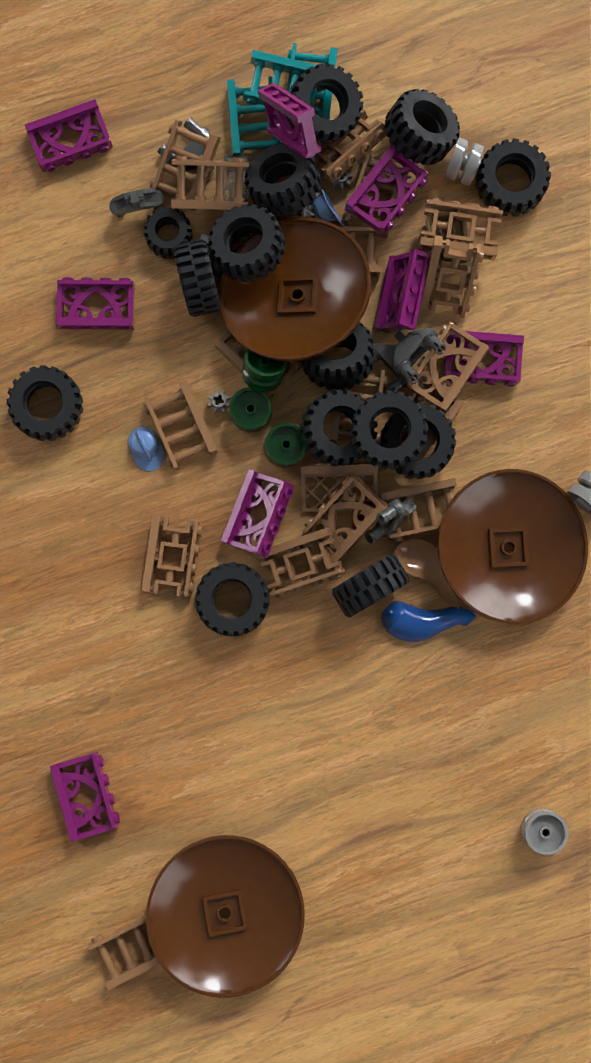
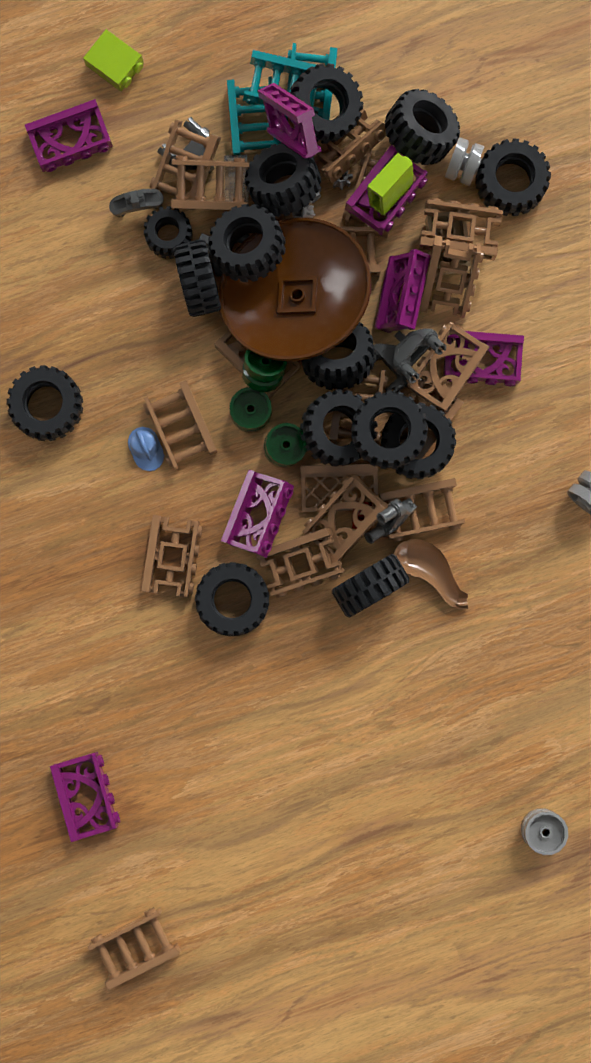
magenta fence [56,277,135,330] -> none
reddish brown dish [146,835,305,998] -> none
light grey gear [208,390,231,413] -> none
medium blue piece [310,188,346,227] -> none
blue animal [381,601,476,642] -> none
reddish brown dish [438,469,588,624] -> none
none -> lime brick [83,29,144,91]
none -> lime brick [367,153,414,216]

